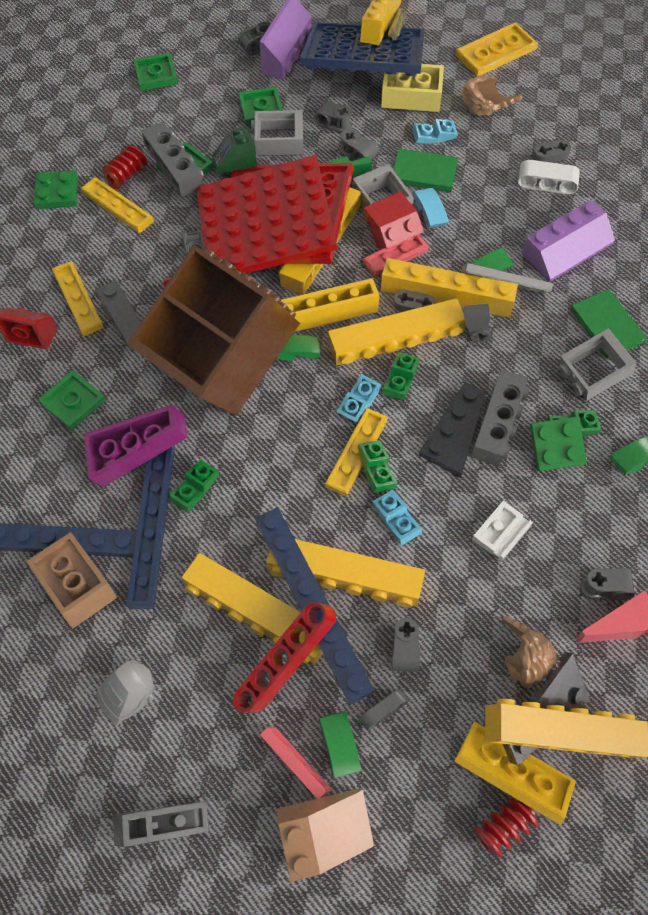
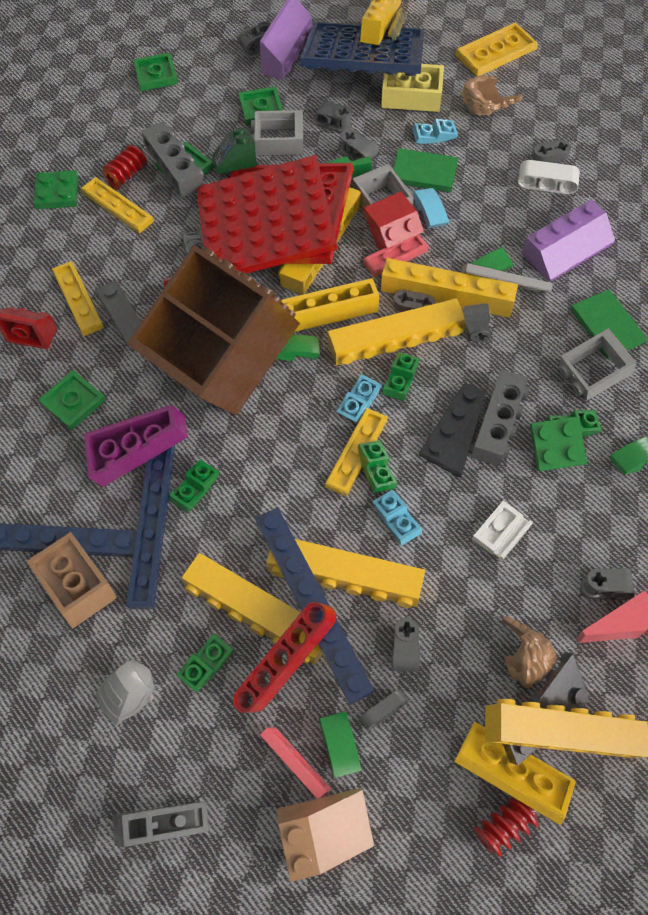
none -> green slope [176,633,235,693]

